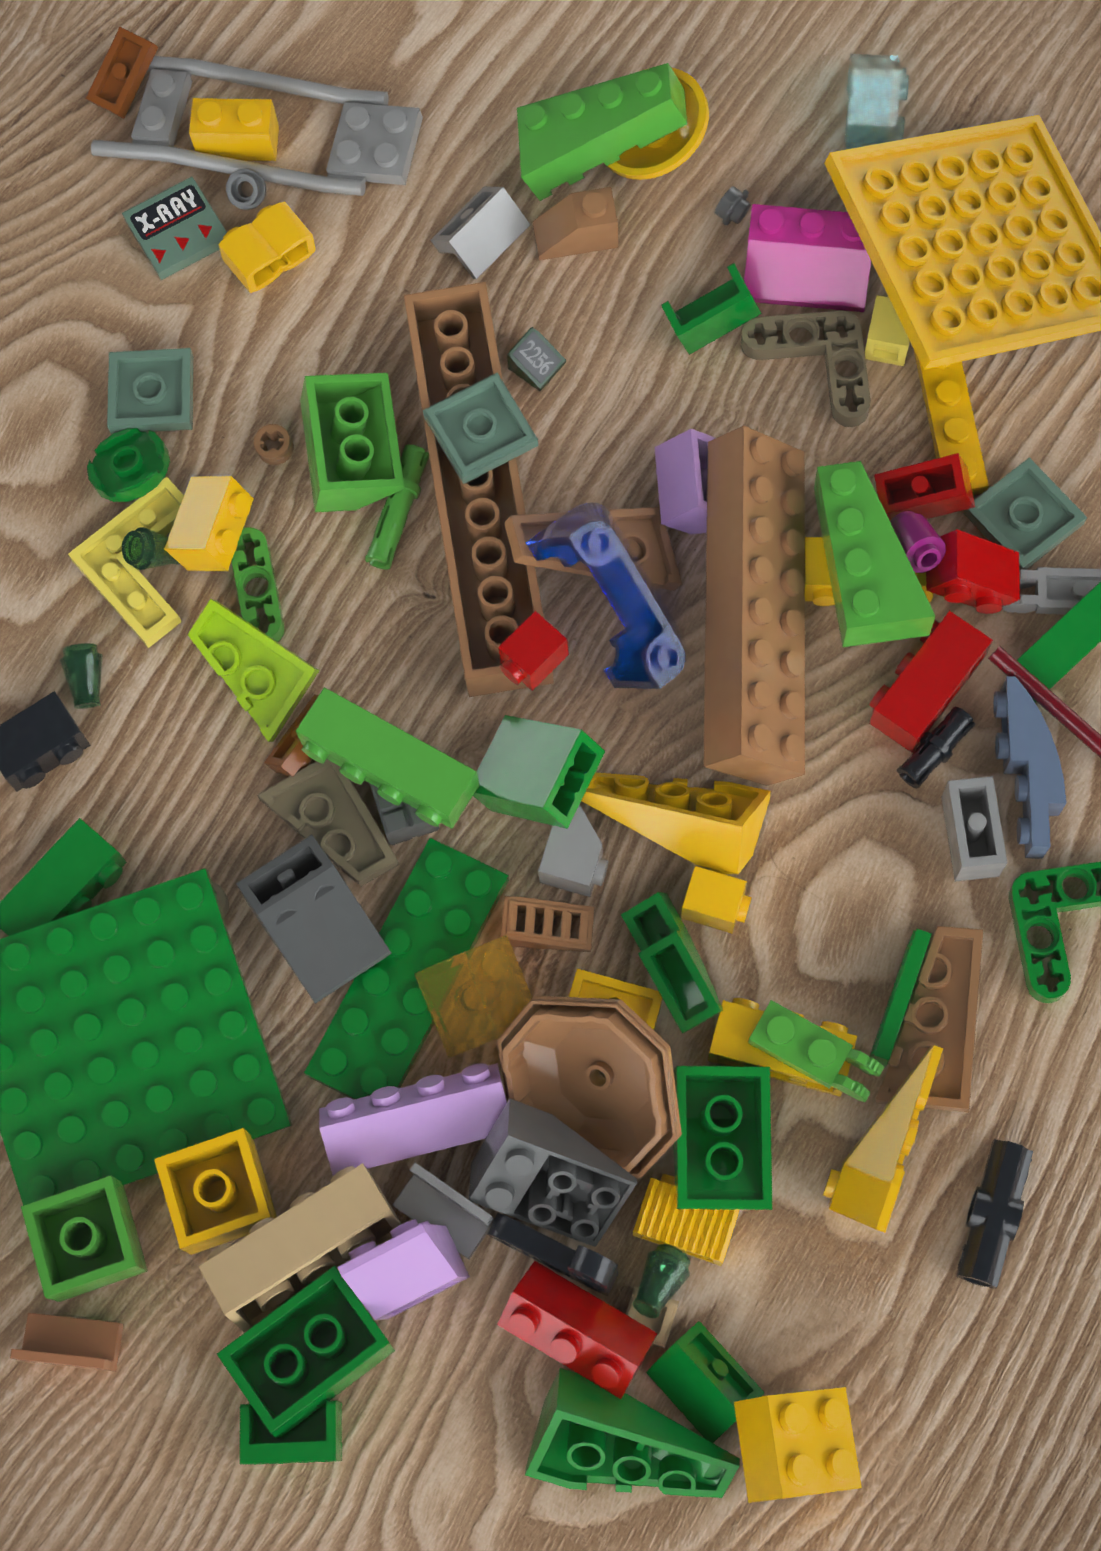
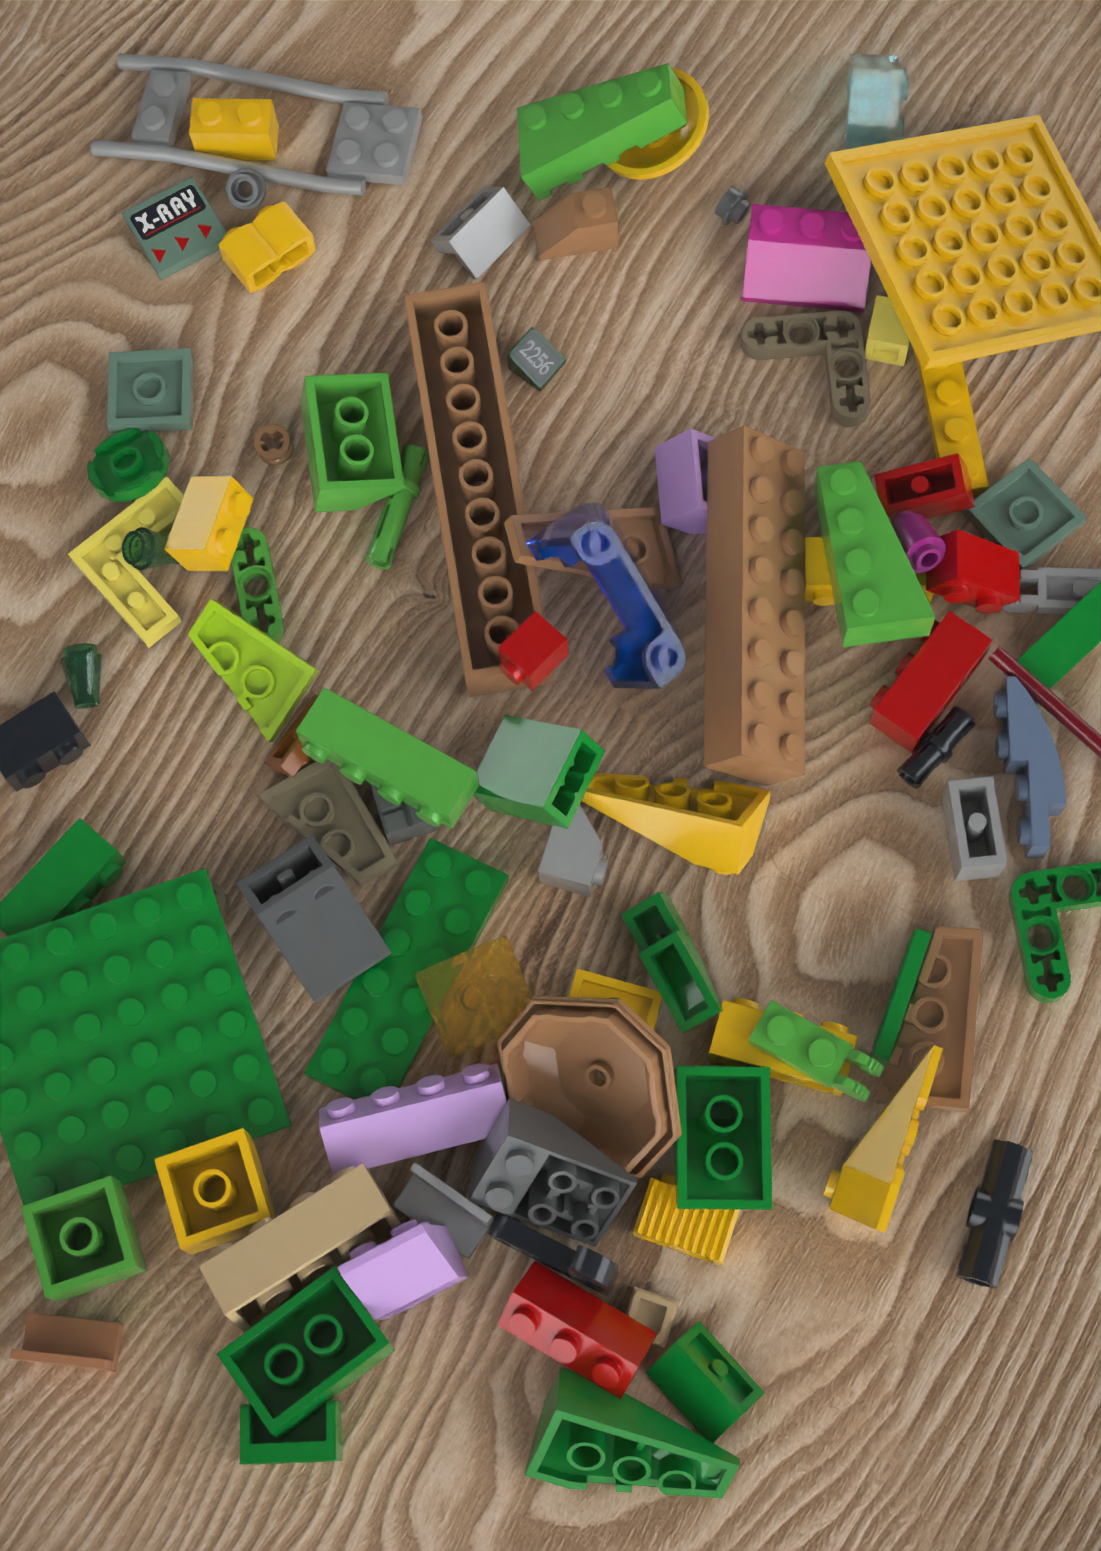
dark orange plate [85,27,158,119] -> none
sand green tile [422,373,538,484] -> none
medium nougat slope [501,896,595,952] -> none
clear green cone [633,1244,690,1318] -> none
green panel [661,263,762,355] -> none
yellow brick [681,866,752,934] -> none
yellow brick [734,1387,862,1503] -> none

